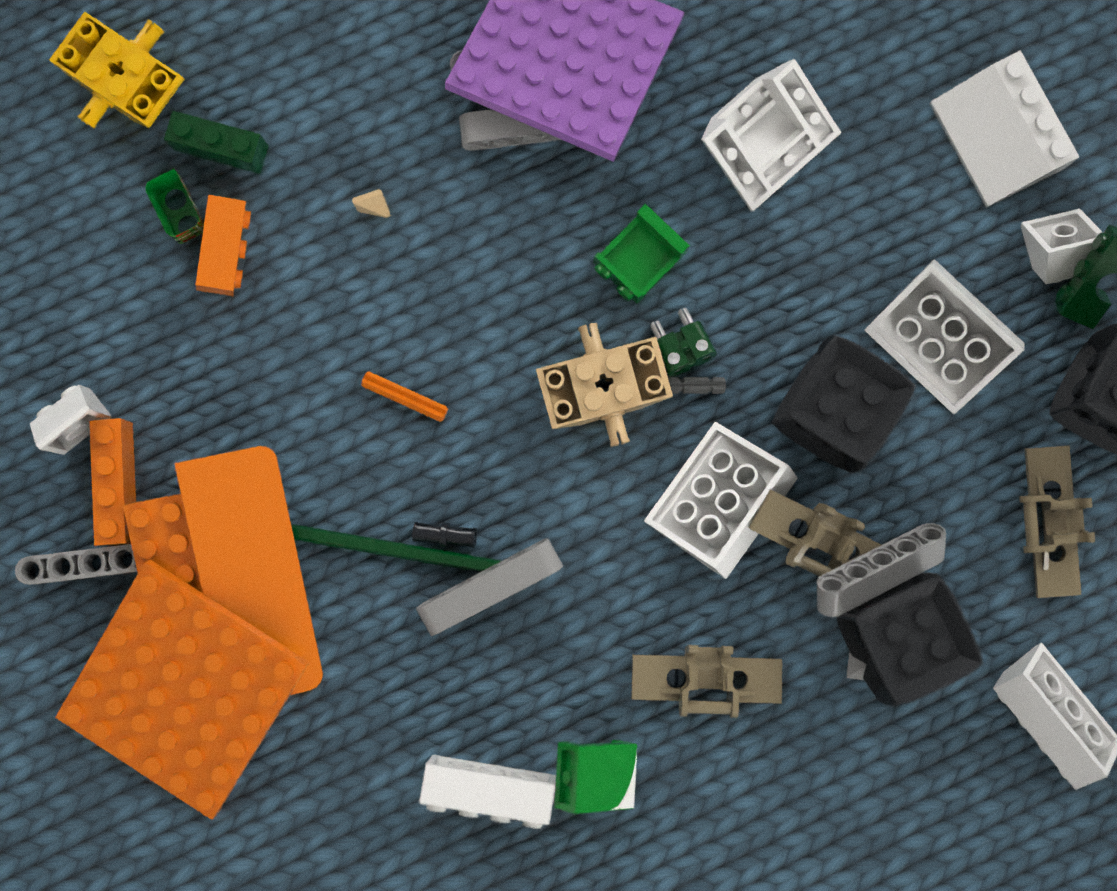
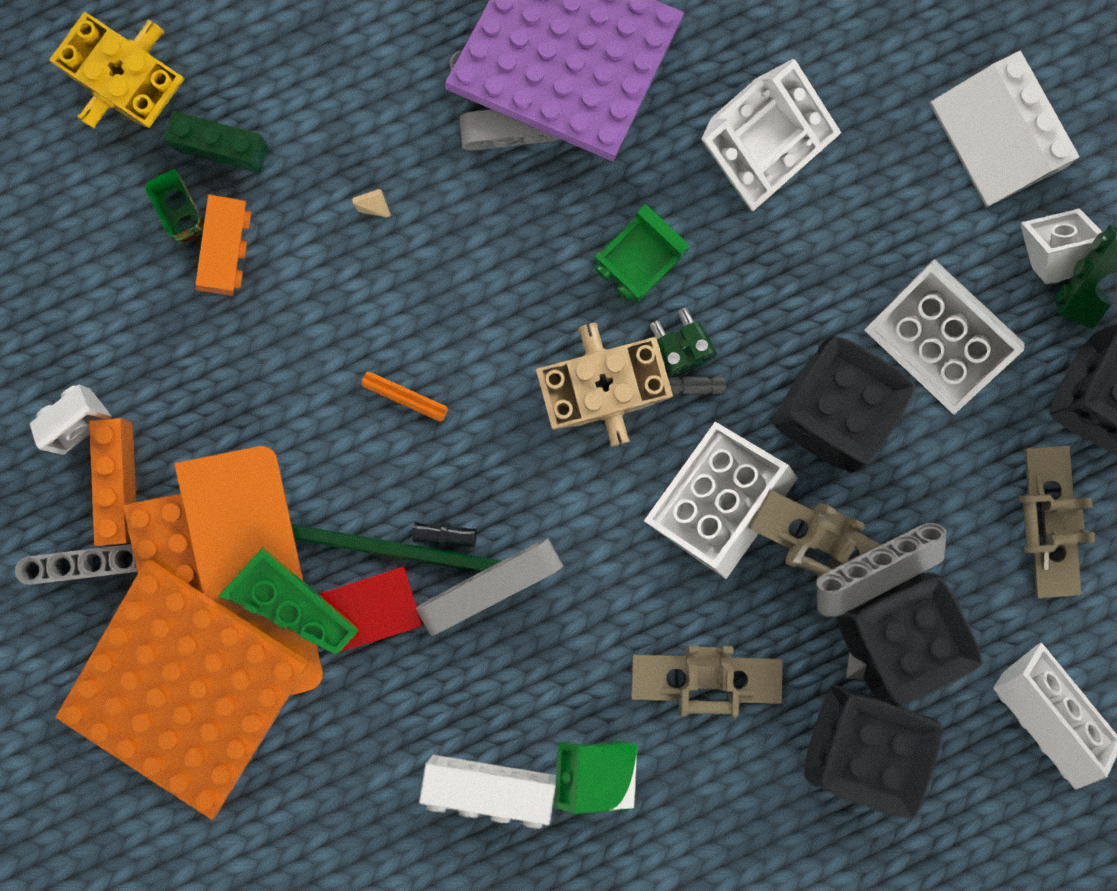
none -> green wing [219,547,359,655]
none -> red tile [319,566,423,655]
none -> black piece [804,685,942,820]

